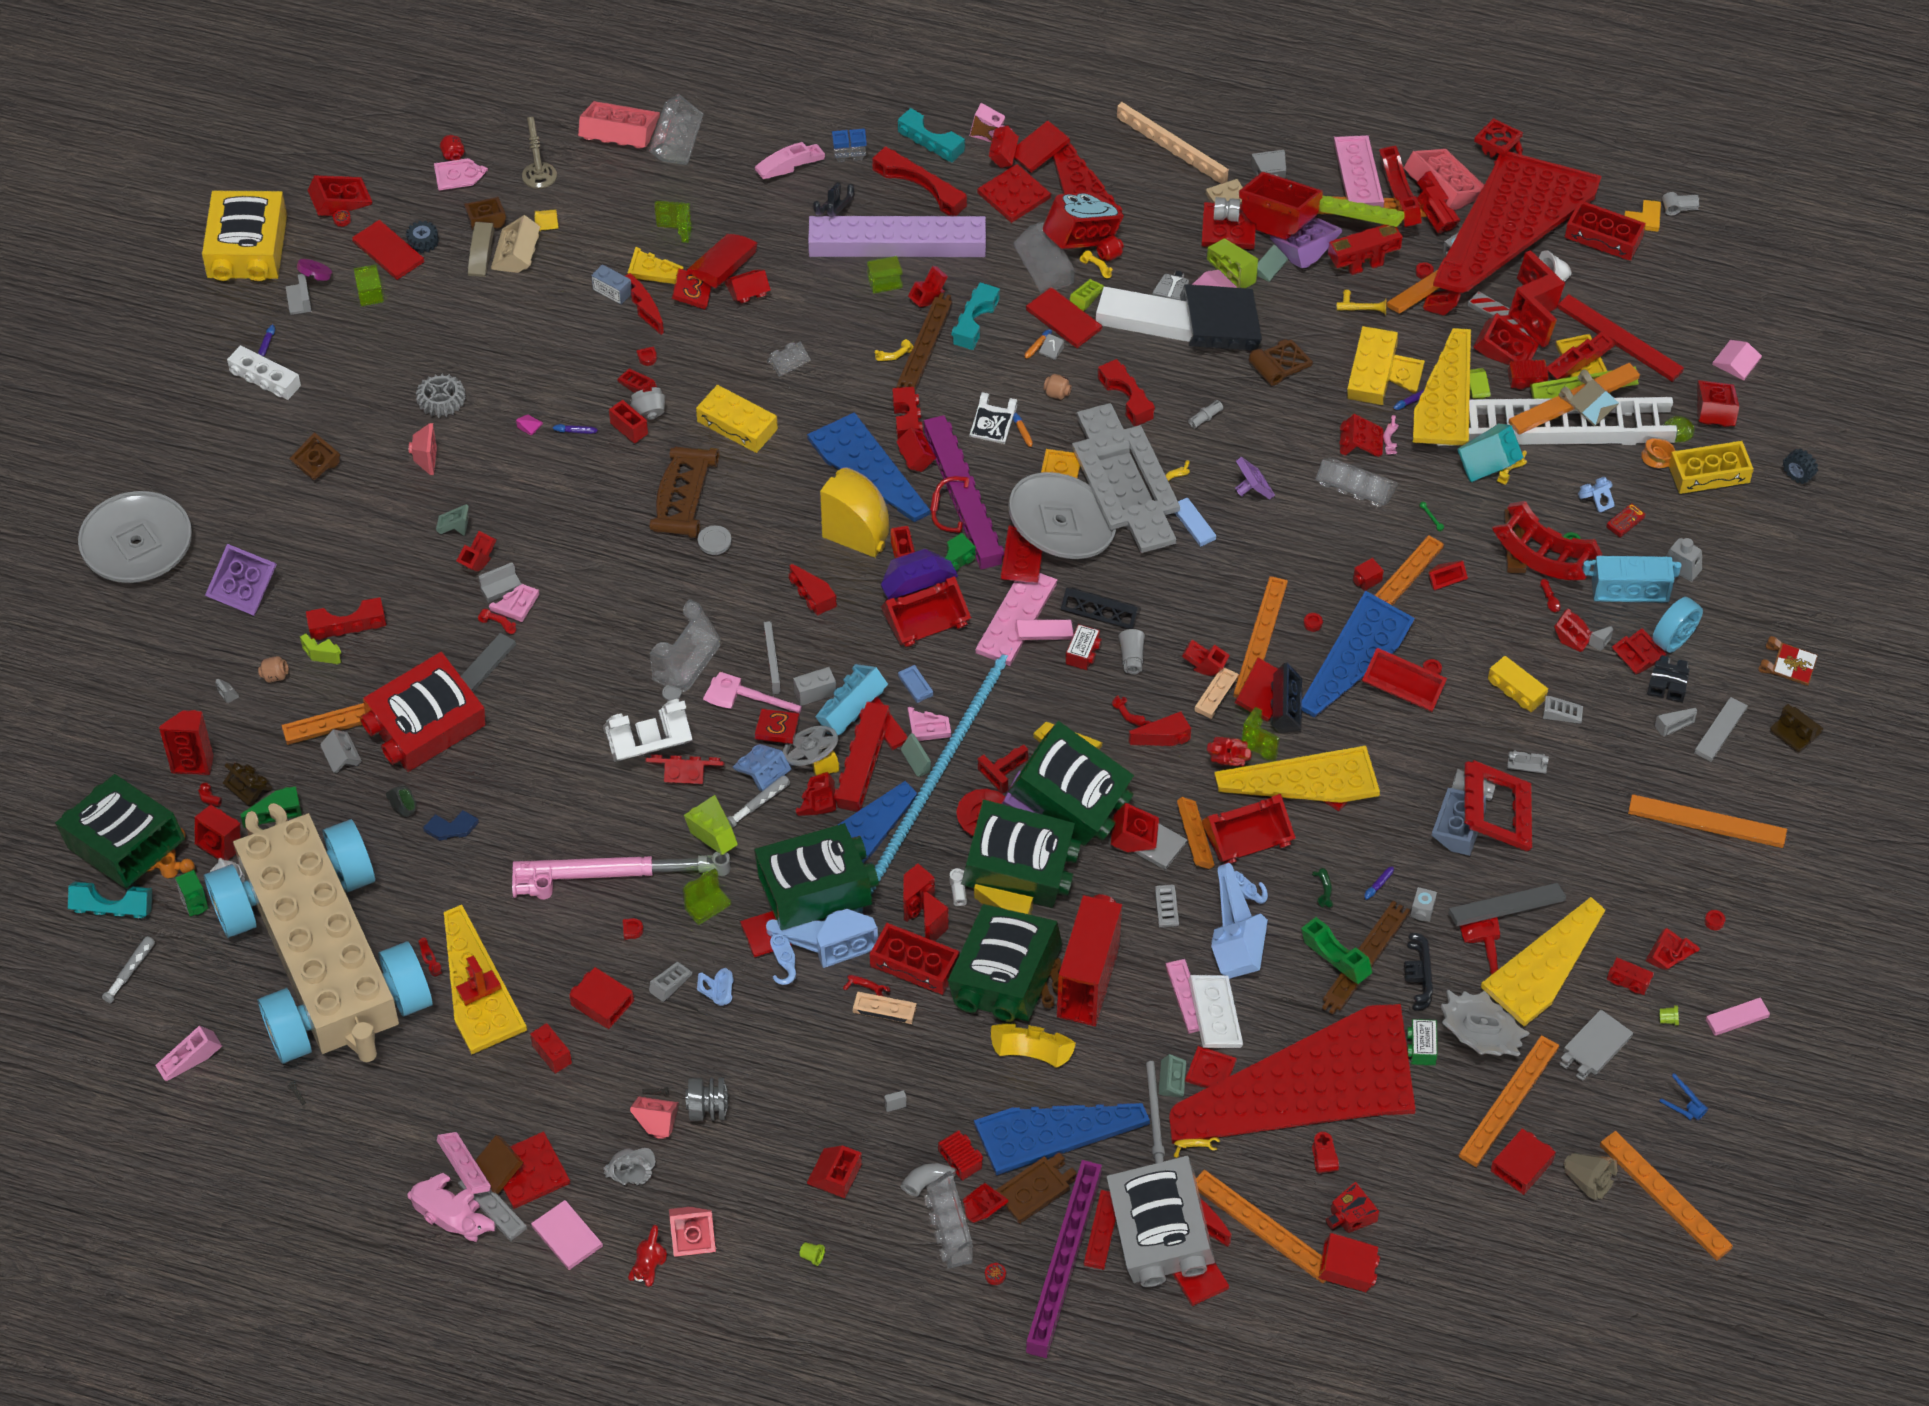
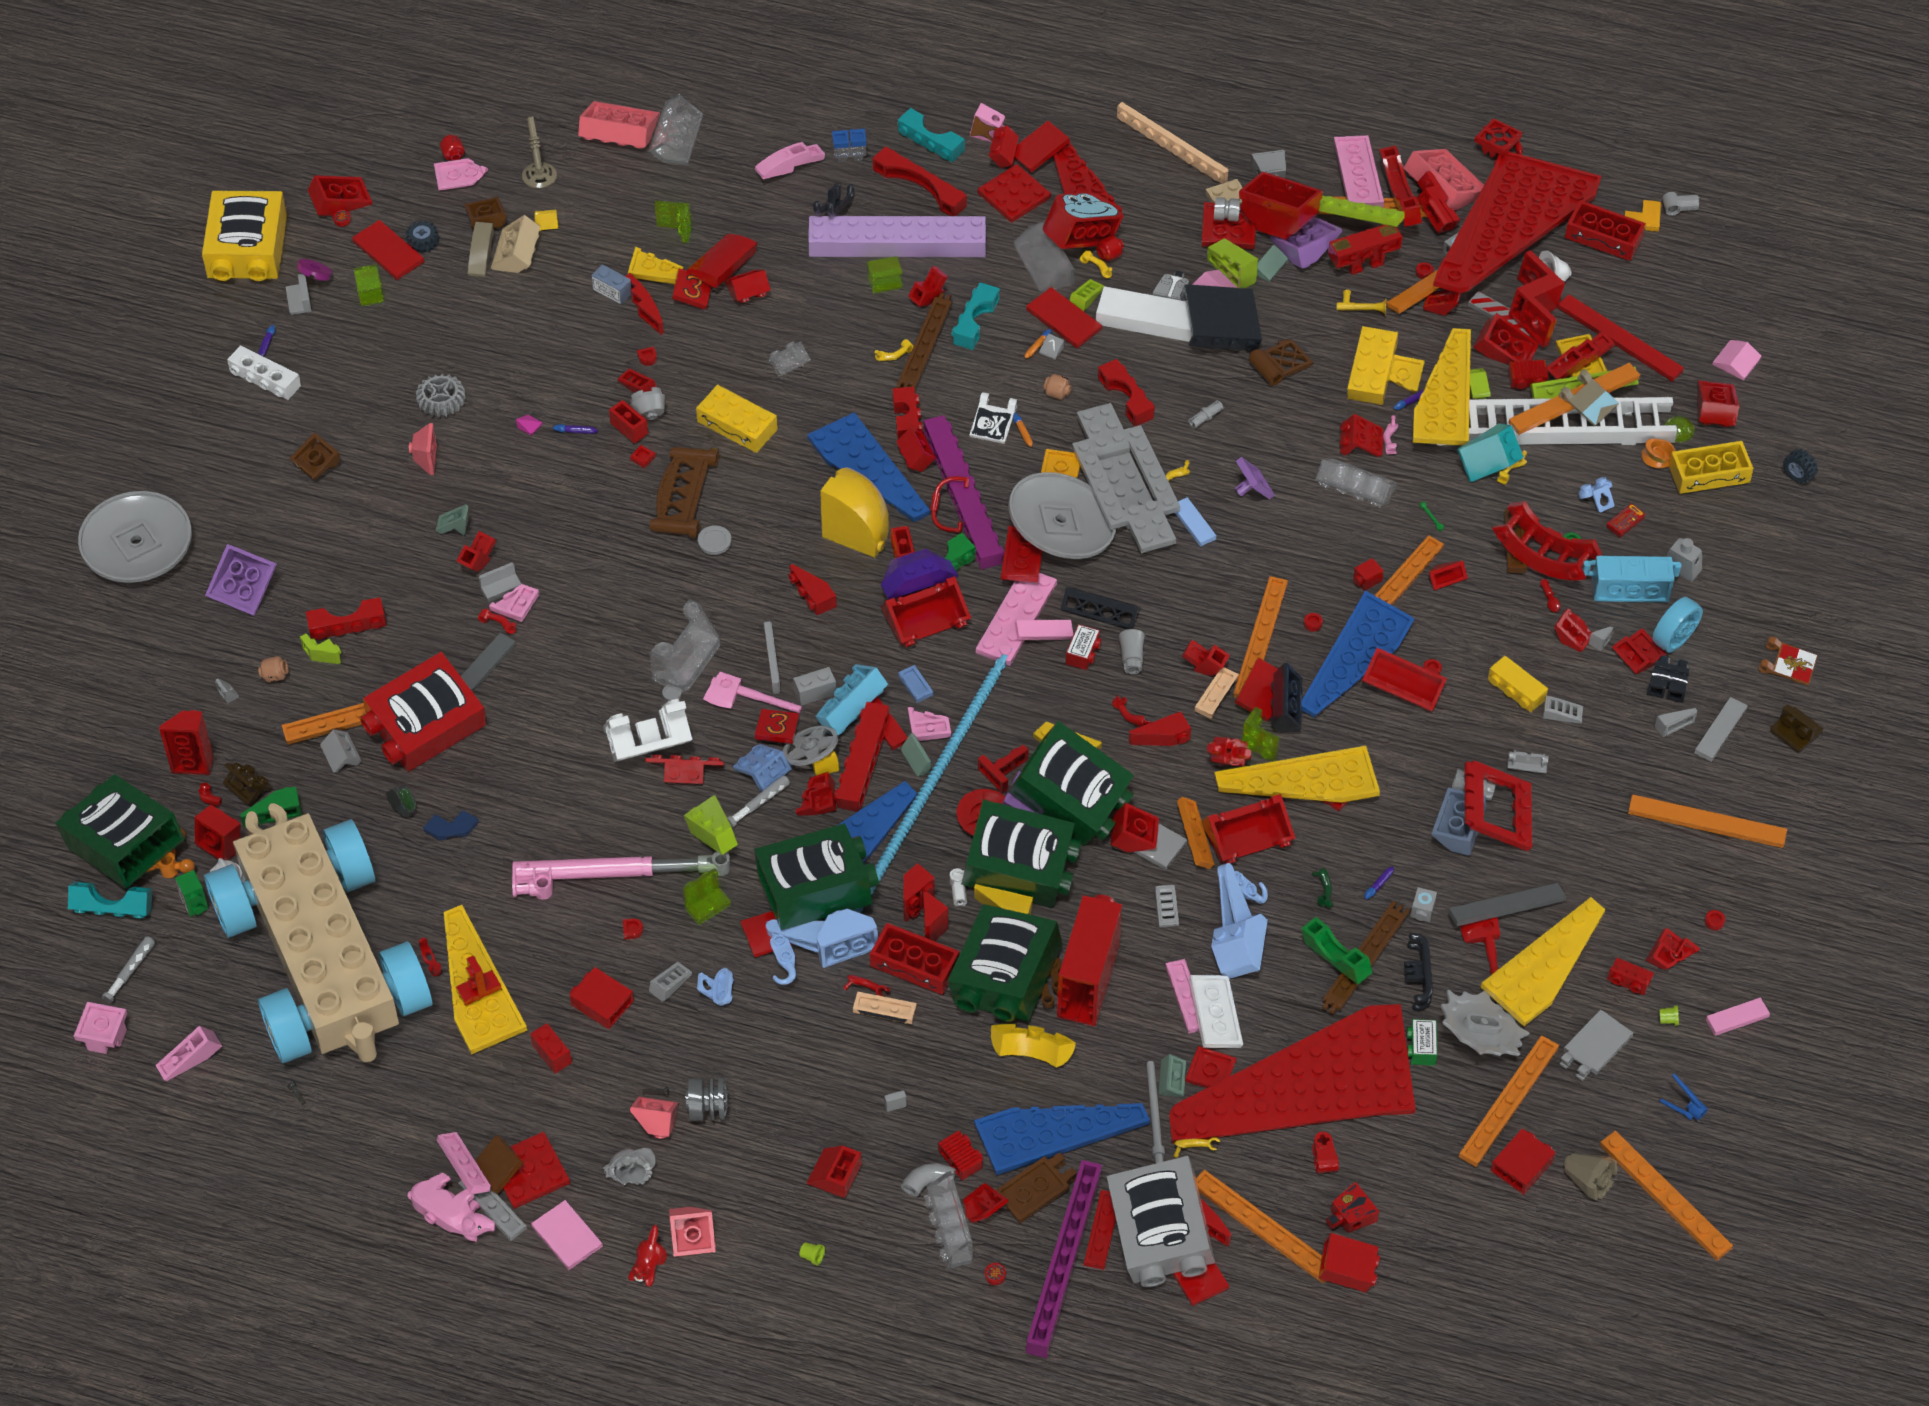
none -> bright pink panel [74,1002,127,1054]
none -> red tile [630,445,656,468]

